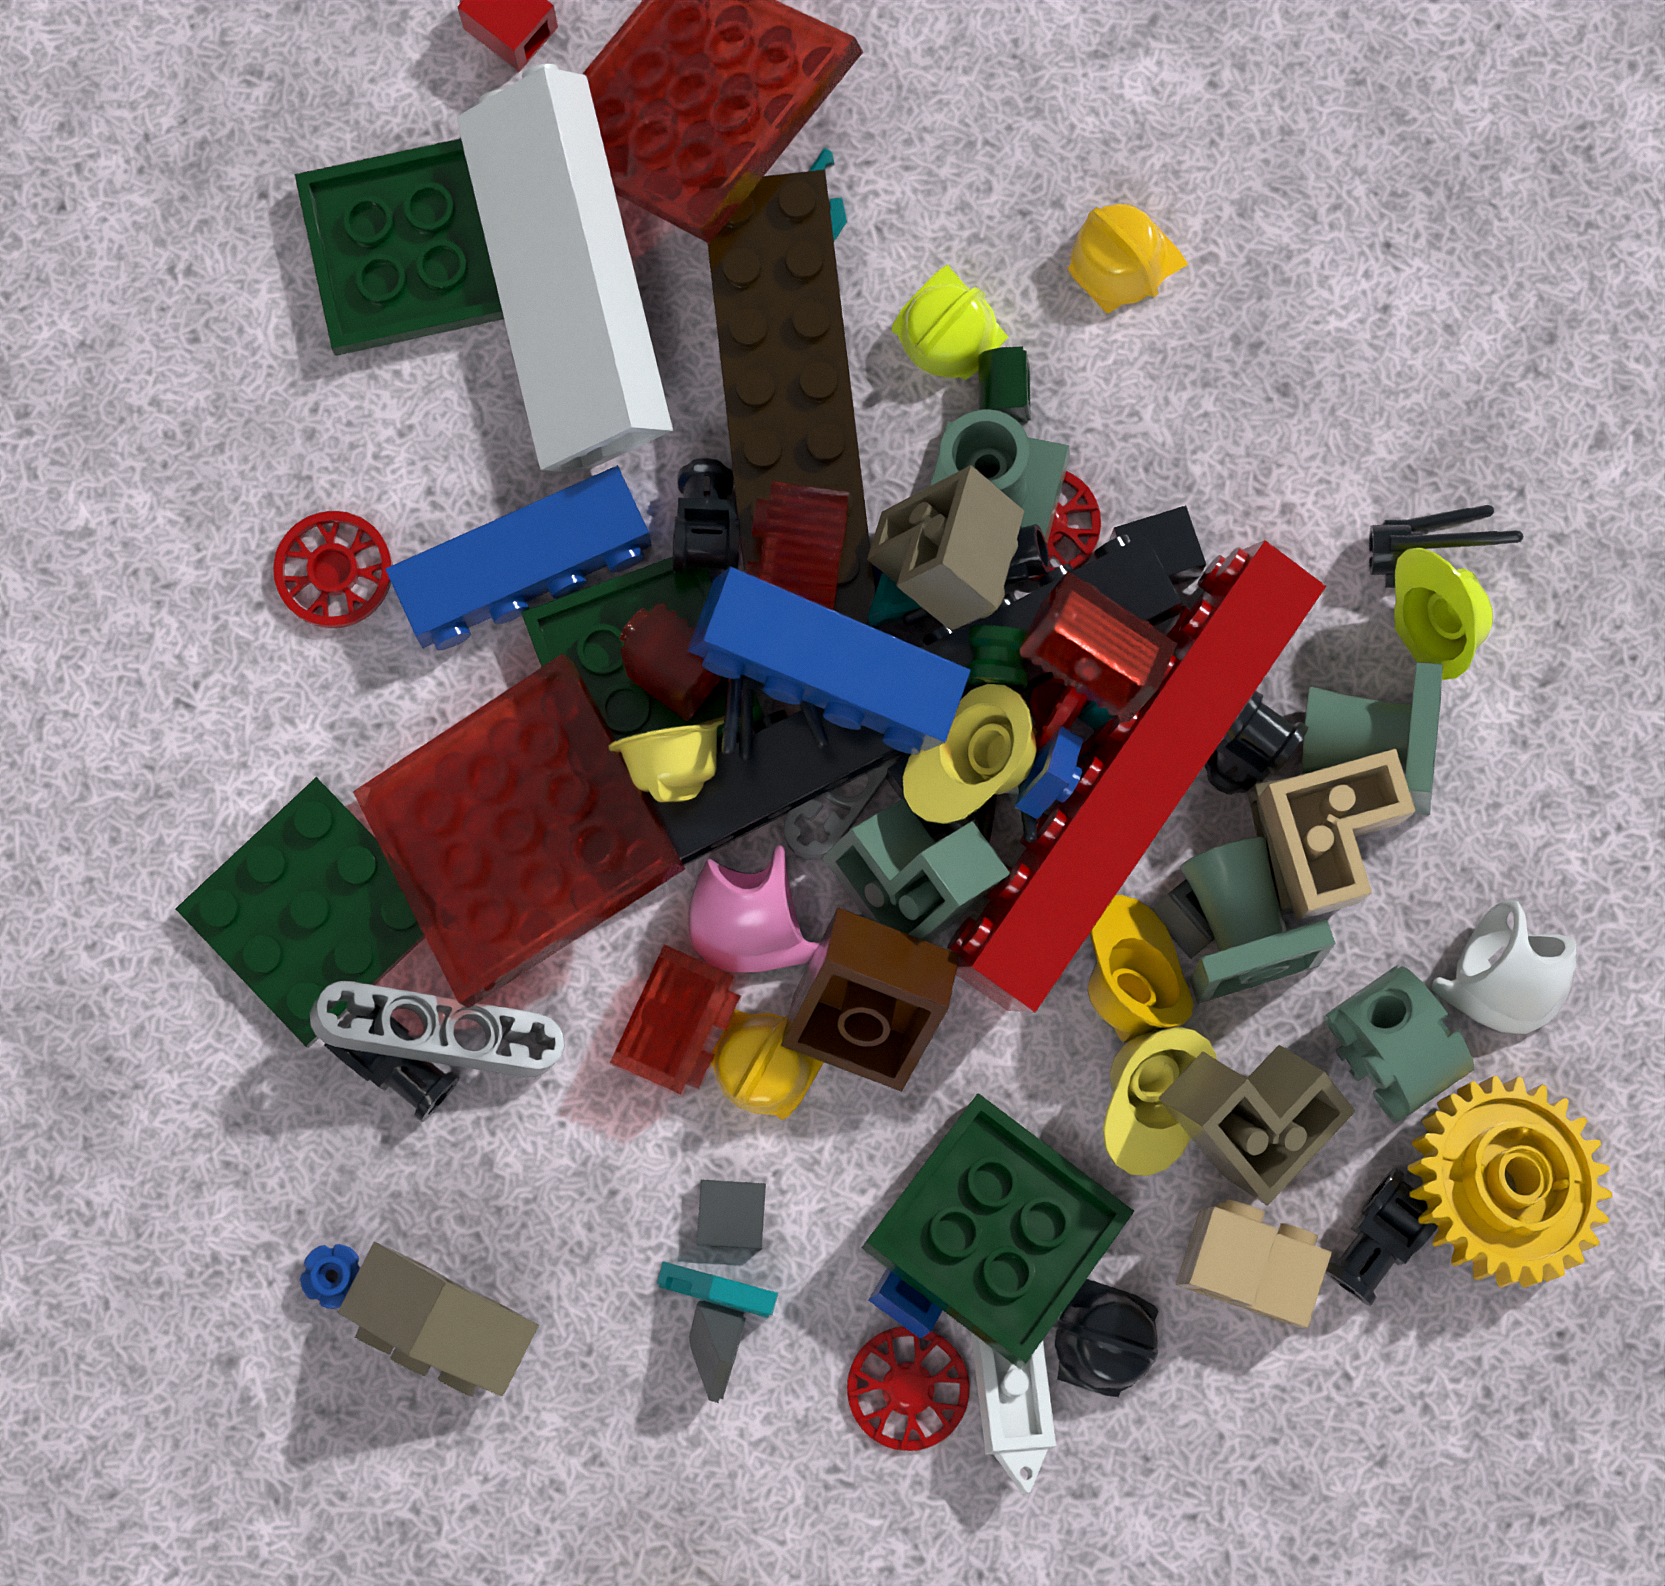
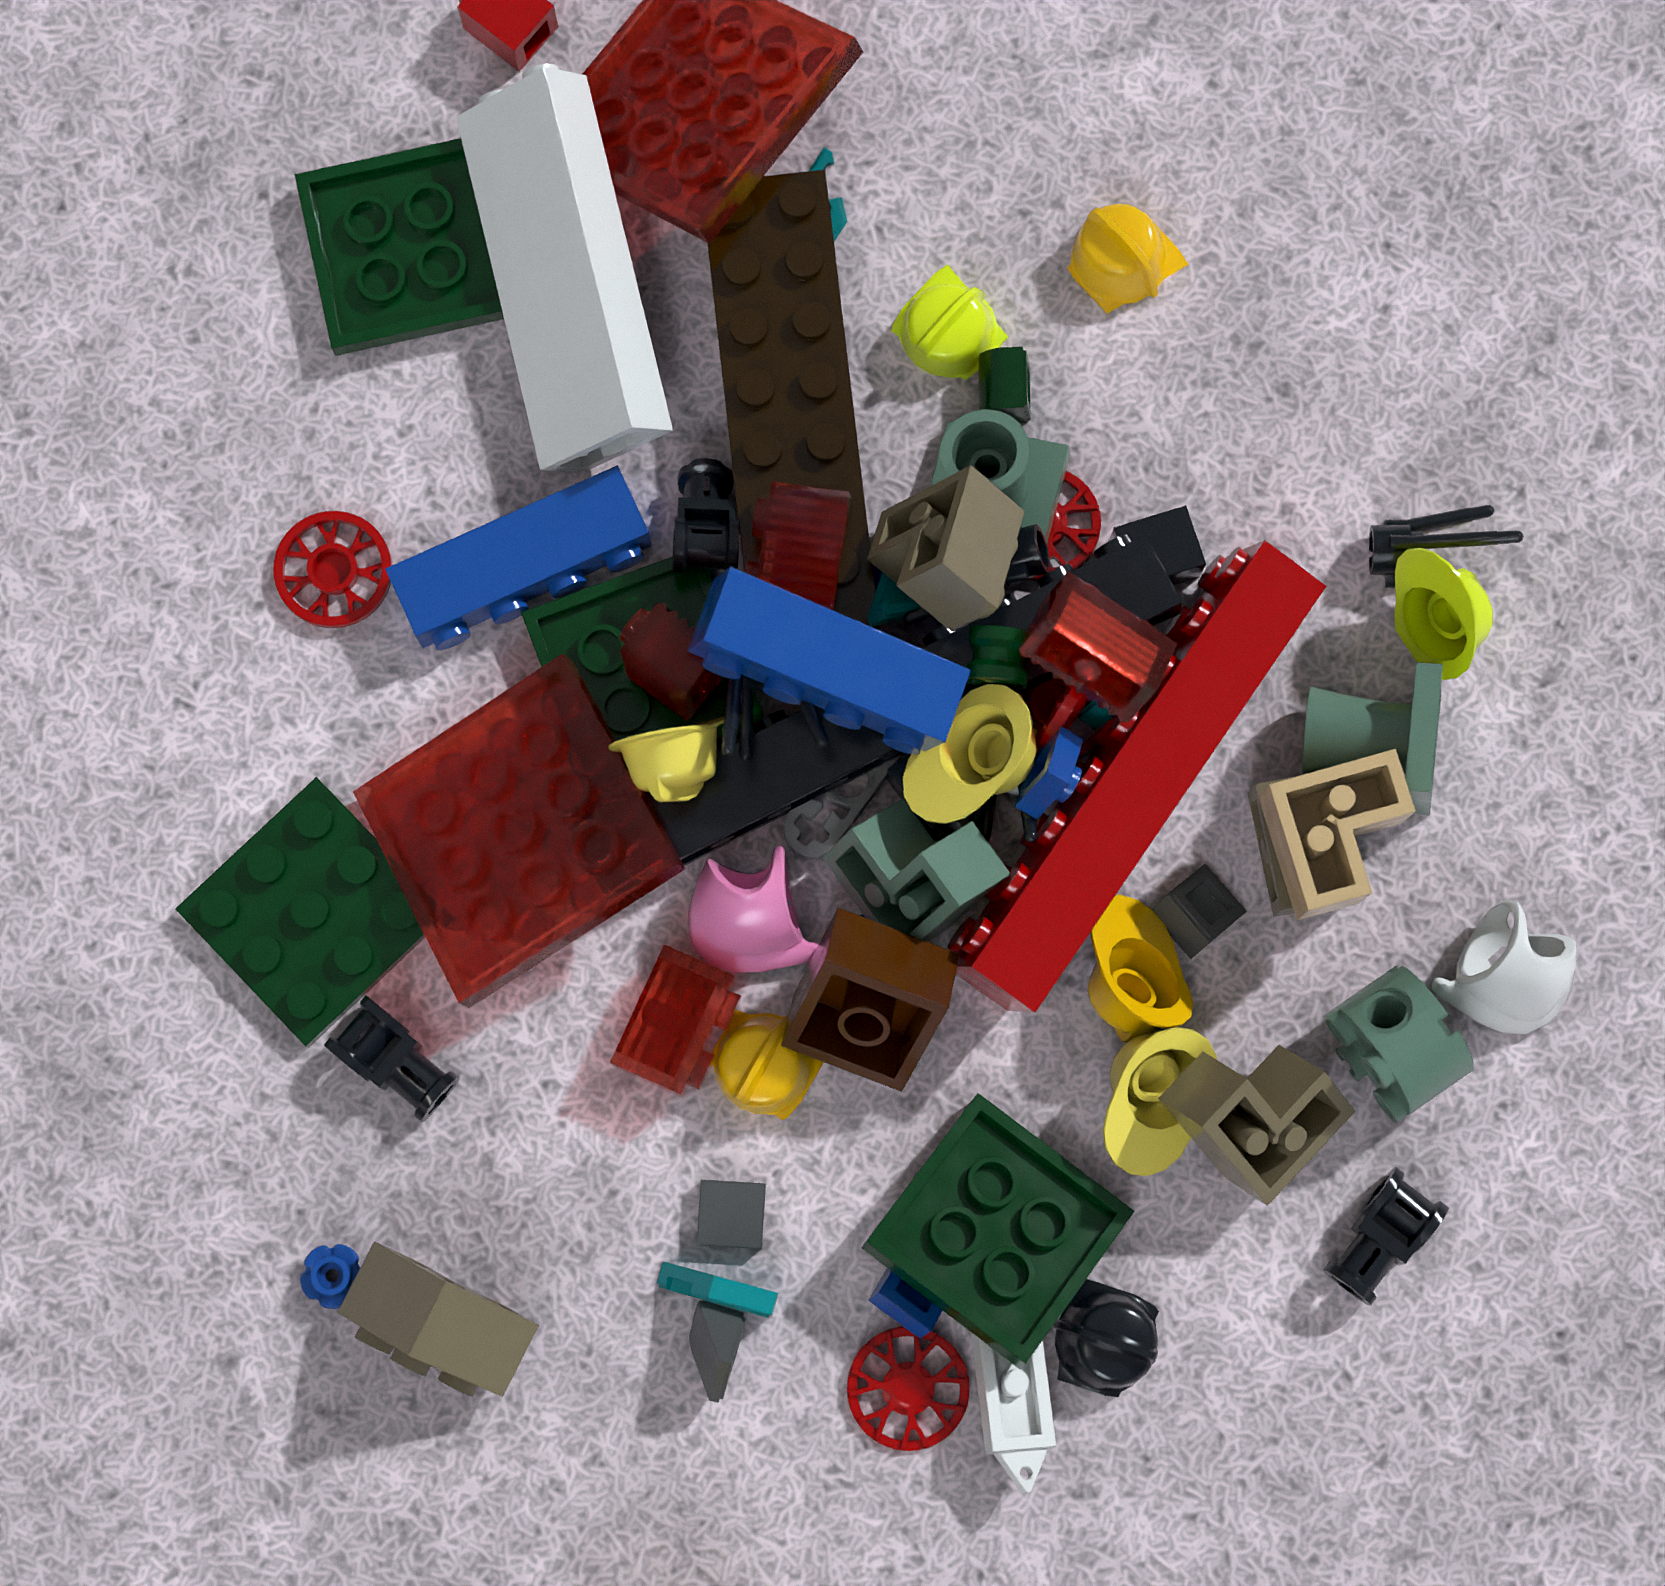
light grey beam [310,981,565,1077] -> none
tan brick [1176,1199,1332,1328] -> none
sand green plant [1180,837,1335,1004] -> none
black connector [1204,690,1309,795] -> none
yellow gear [1407,1076,1612,1288] -> none

